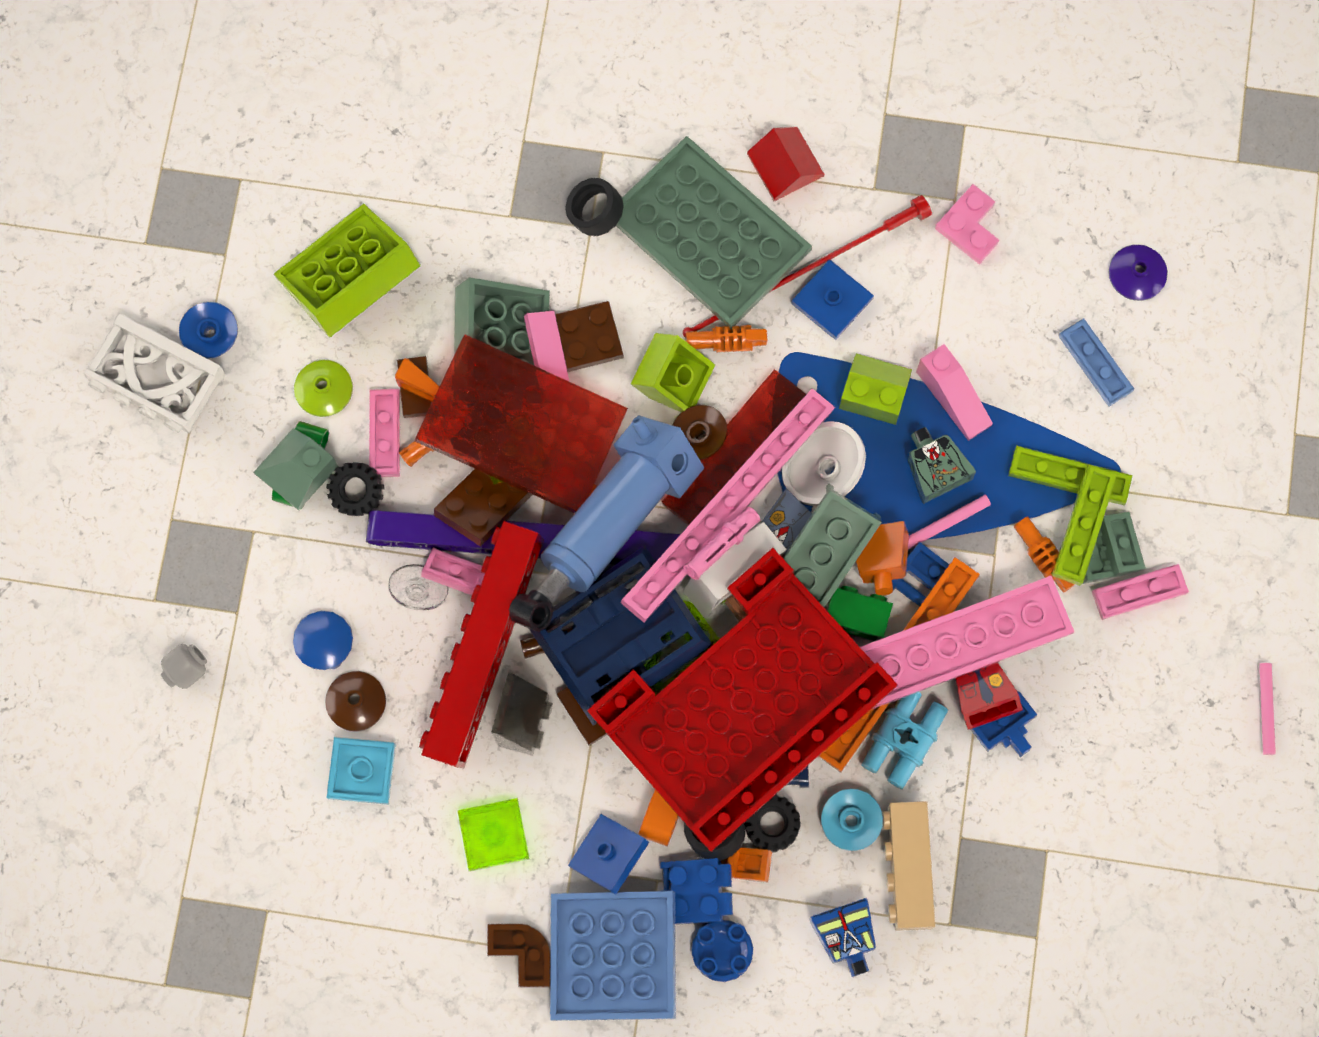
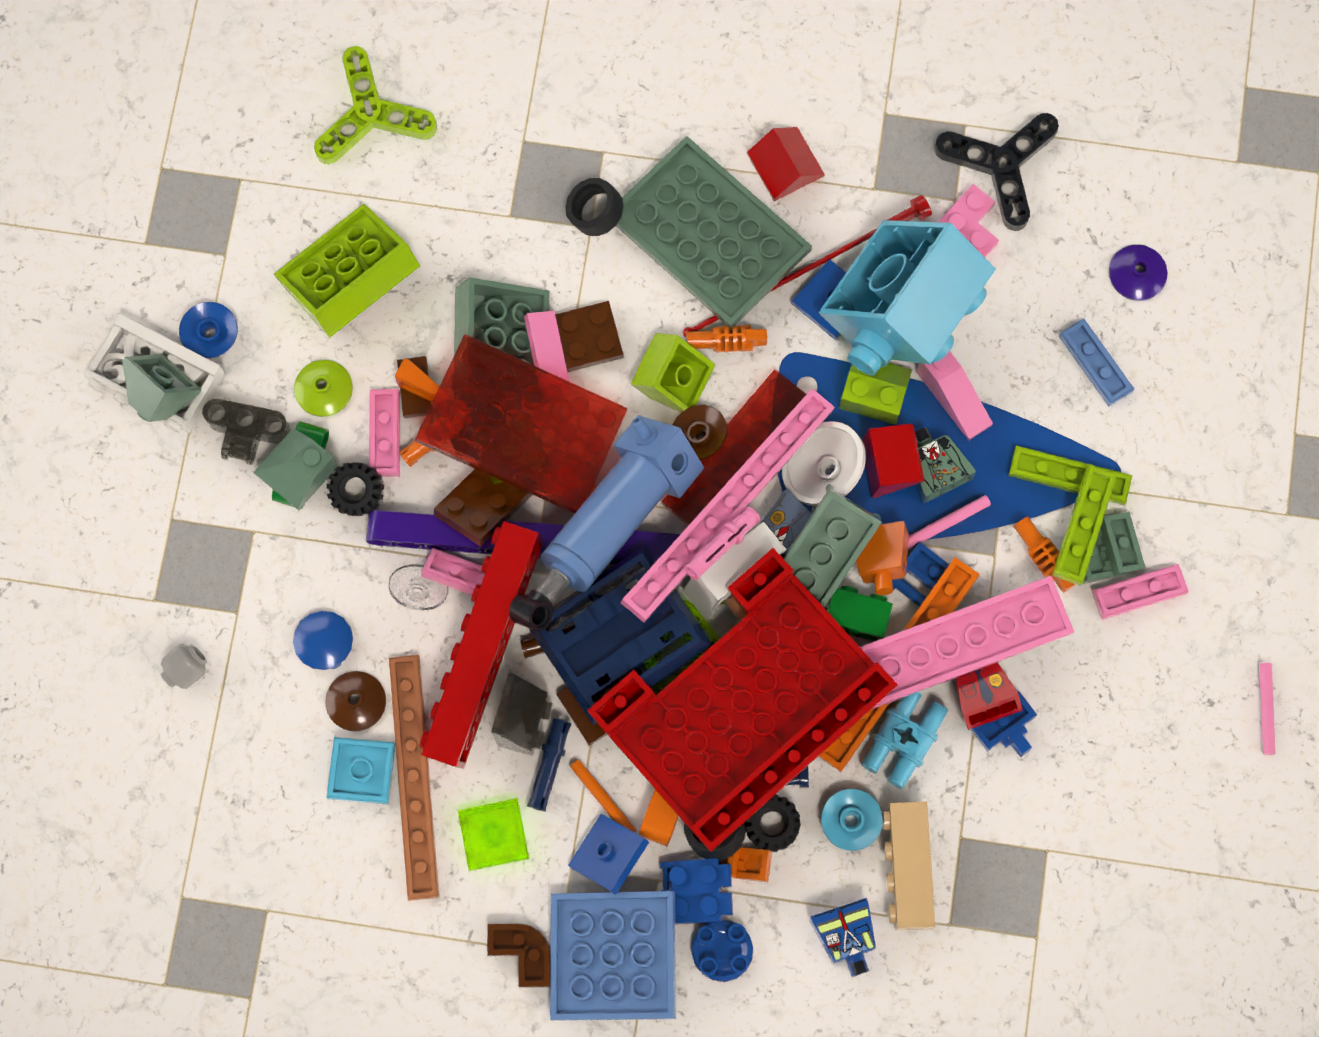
none -> sand green slope [122,354,202,422]
none -> clear smoke piece [202,399,291,465]
none -> lime piece [314,46,437,165]
none -> nougat tile [389,655,440,901]
none -> dark blue pin [527,718,571,812]
none -> orange bar [570,759,637,832]
none -> medium azure brick [818,220,996,376]
none -> red slope [862,424,925,498]
none -> black piece [934,113,1059,231]

